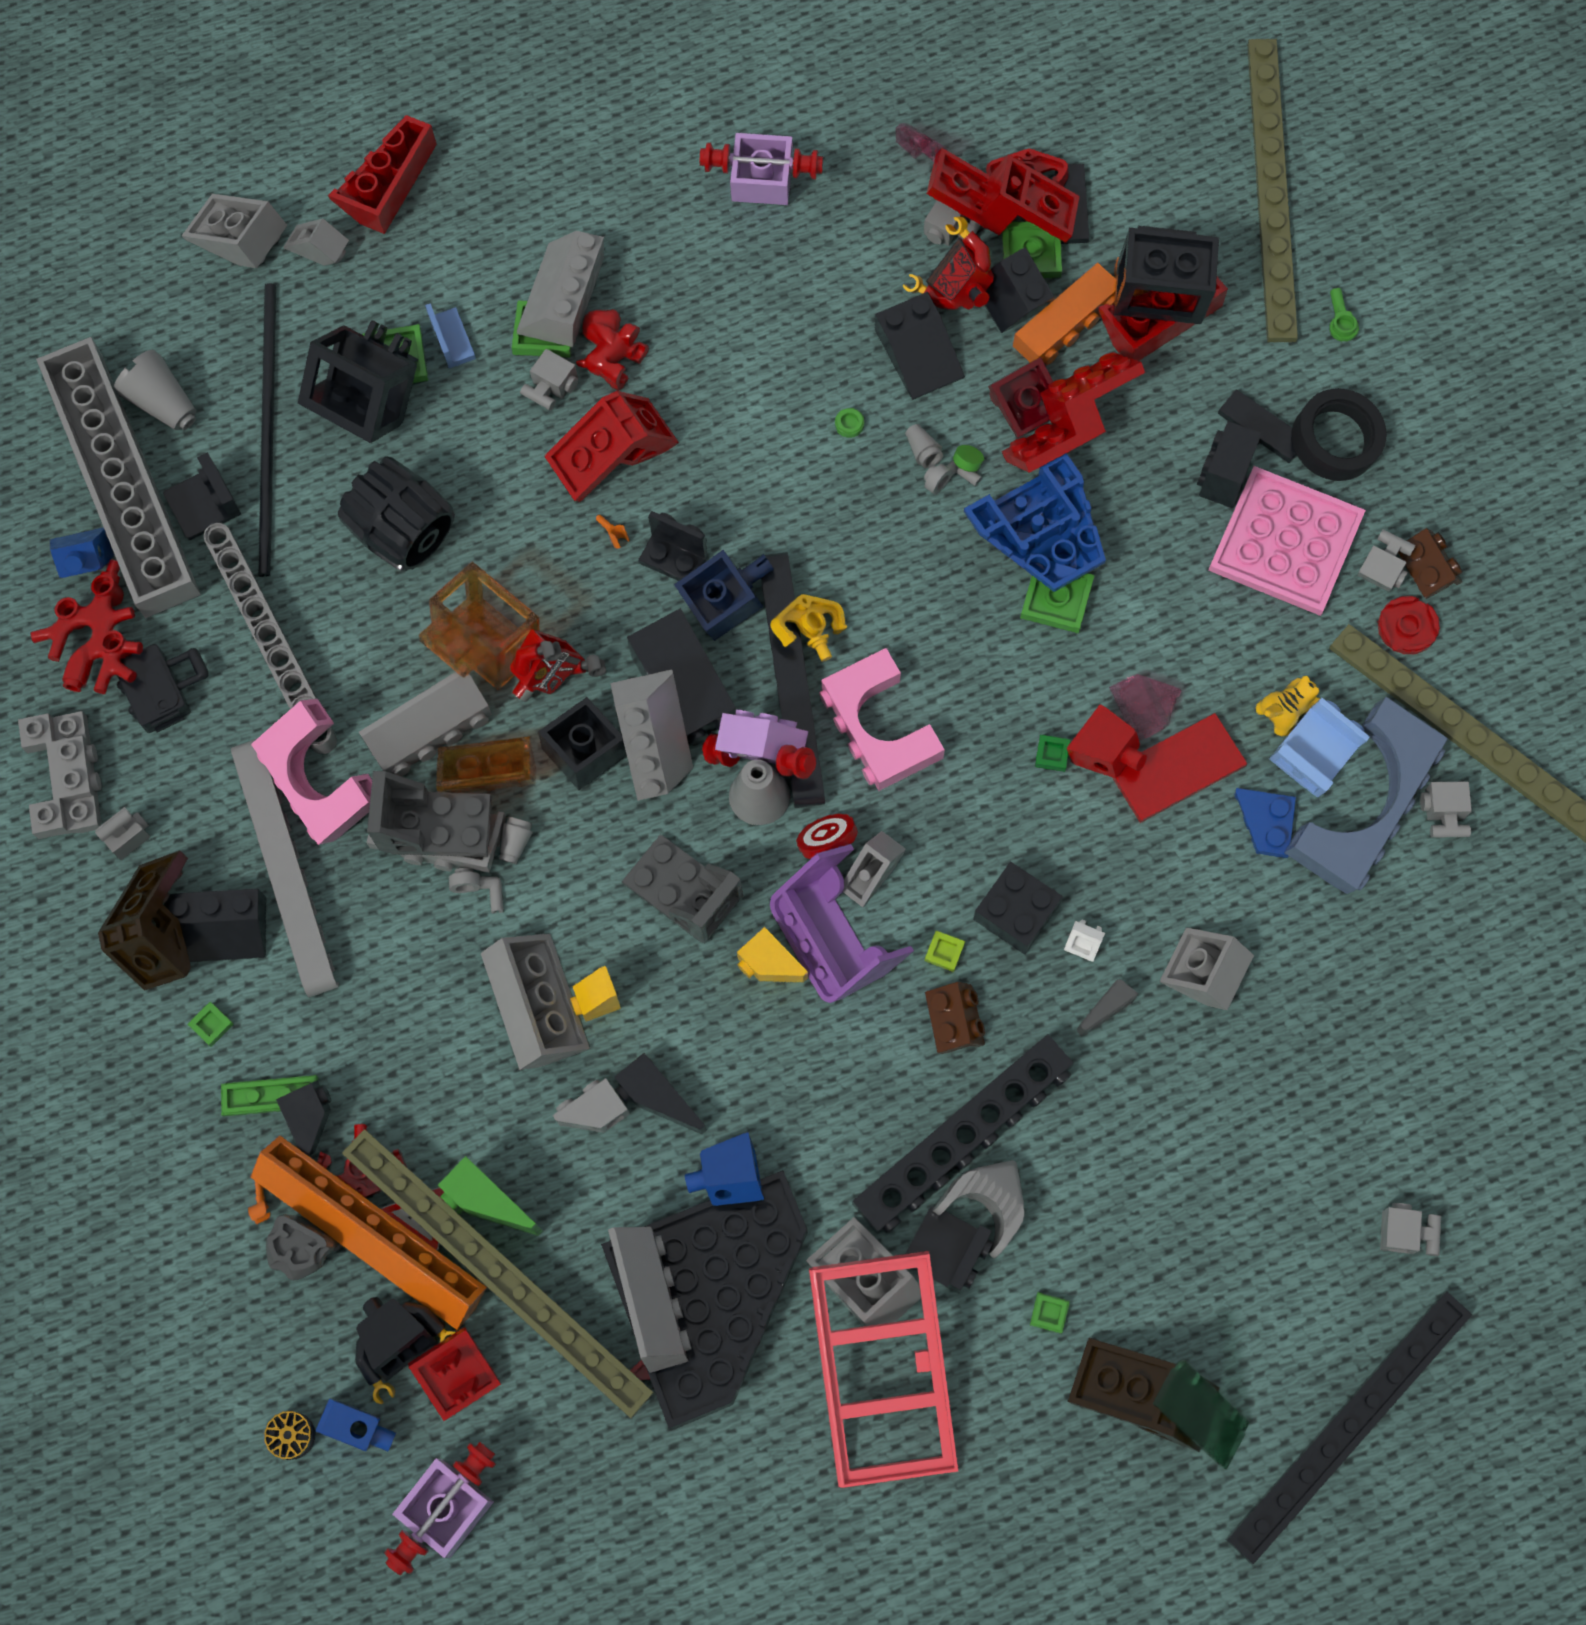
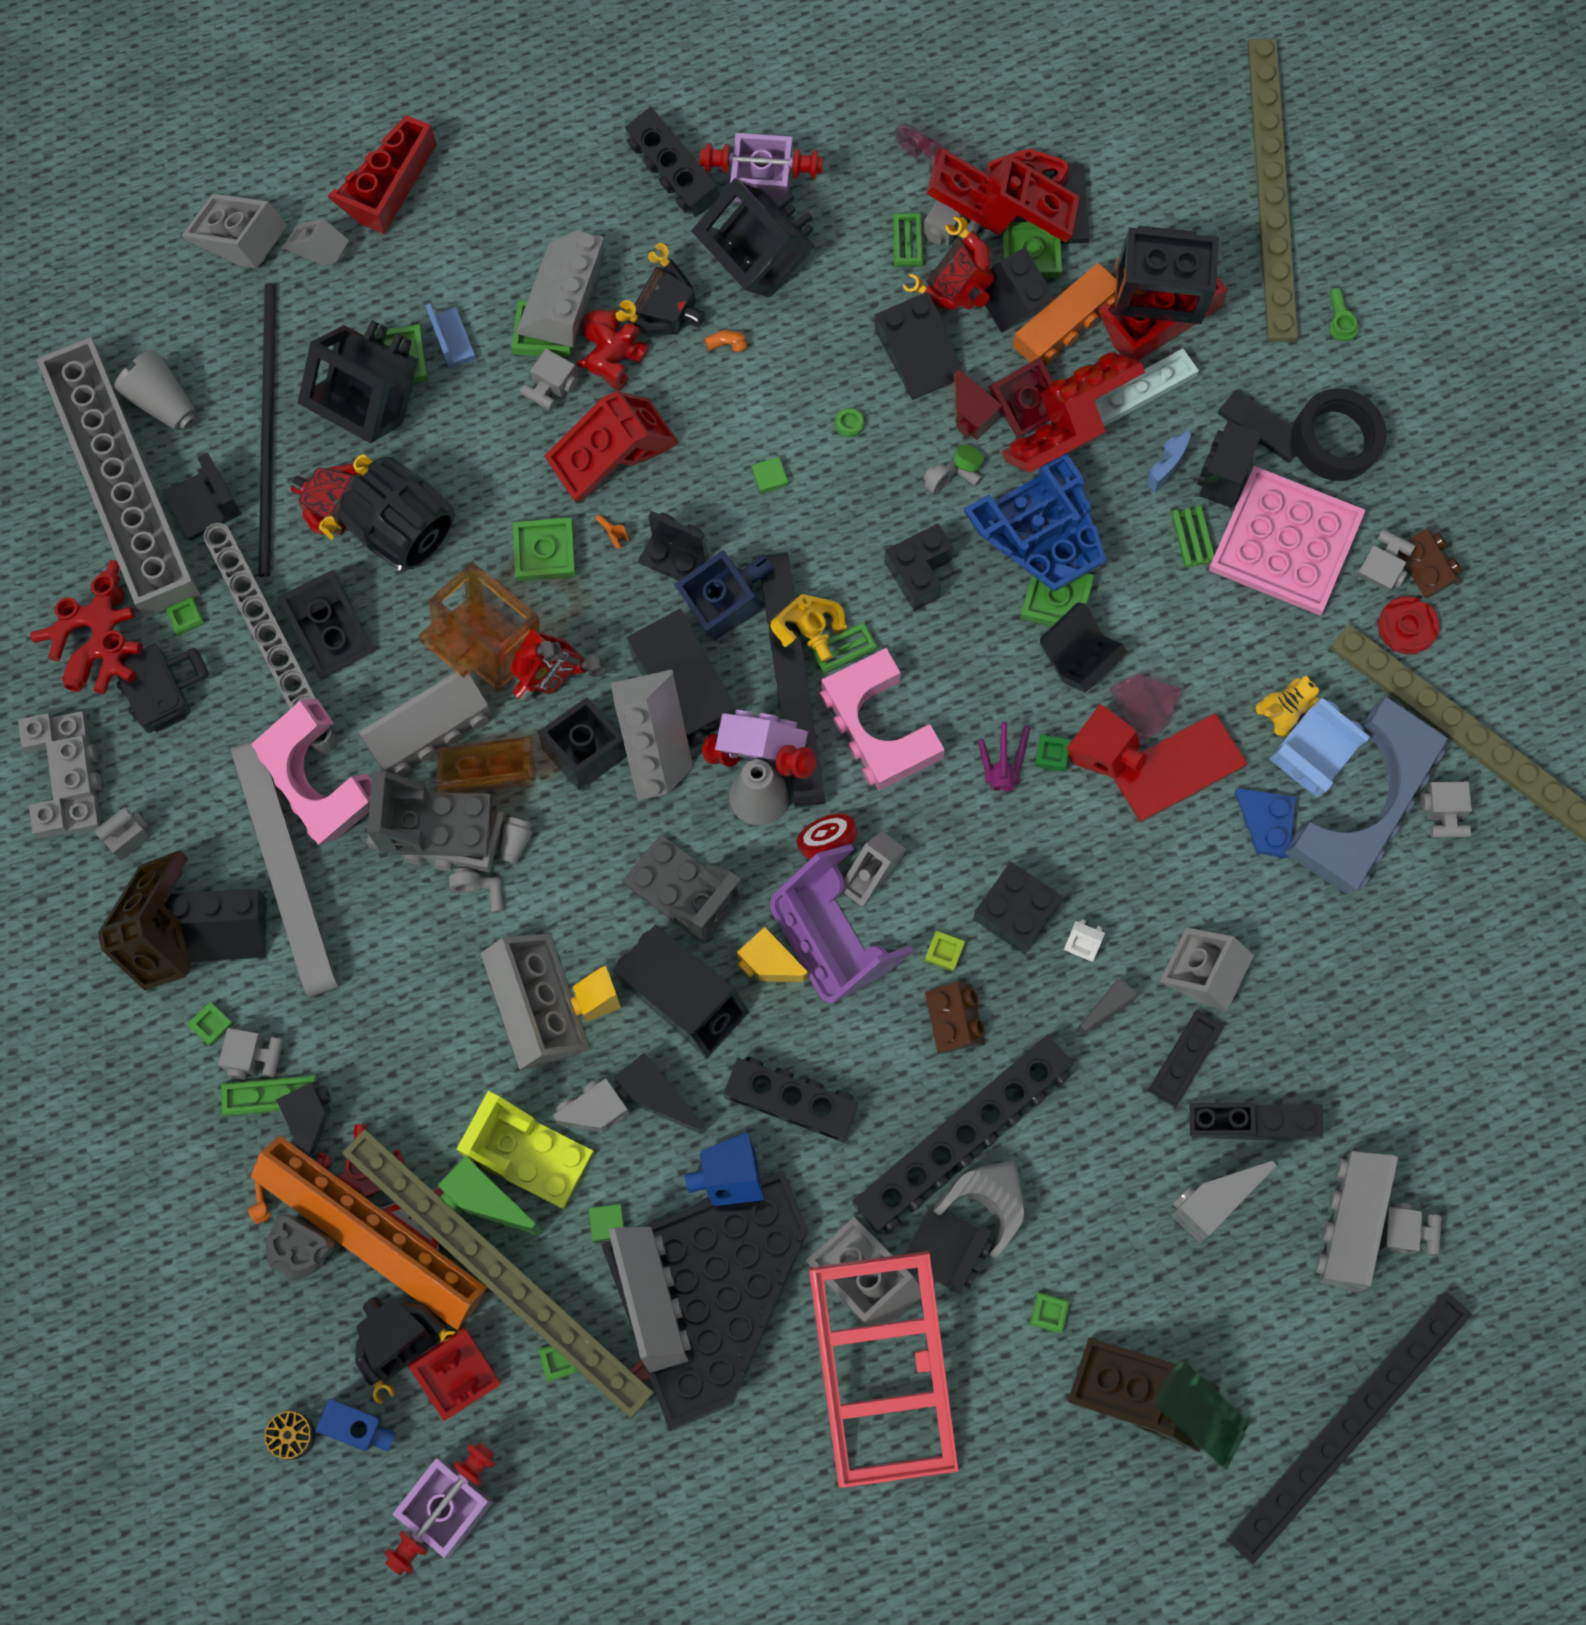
blue torso [50,527,115,578] -> none
light grey cone [905,424,943,468] -> none
none -> bright green tile [165,596,205,636]
none -> light grey brick [218,1028,284,1080]
none -> black slope [277,569,375,678]
none -> torso [291,455,374,540]
none -> neon yellow bracket [456,1091,594,1210]
none -> bright green plate [512,517,576,582]
none -> bright green tile [538,1345,579,1382]
none -> bright green tile [589,1204,624,1242]
none -> black slope [612,924,750,1059]
none -> torso [616,243,705,337]
none -> black brick [624,107,721,217]
none -> black piece [691,178,815,297]
none -> orange arm [703,329,747,352]
none -> black brick [723,1056,858,1143]
none -> bright green tile [751,457,788,494]
none -> bright green tile [810,622,878,675]
none -> black brick [885,523,953,611]
none -> bright green tile [893,213,923,268]
none -> dark red slope [954,369,1002,440]
none -> magenta plant [978,722,1030,791]
none -> black bracket [1040,602,1127,693]
none -> light aqua plate [1094,349,1199,427]
none -> medium blue slope [1147,431,1191,493]
none -> black tile [1148,1010,1224,1108]
none -> bright green tile [1171,506,1214,568]
none -> light grey slope [1171,1161,1277,1243]
none -> black slope [1189,1103,1324,1141]
none -> light grey slope [1315,1151,1398,1293]

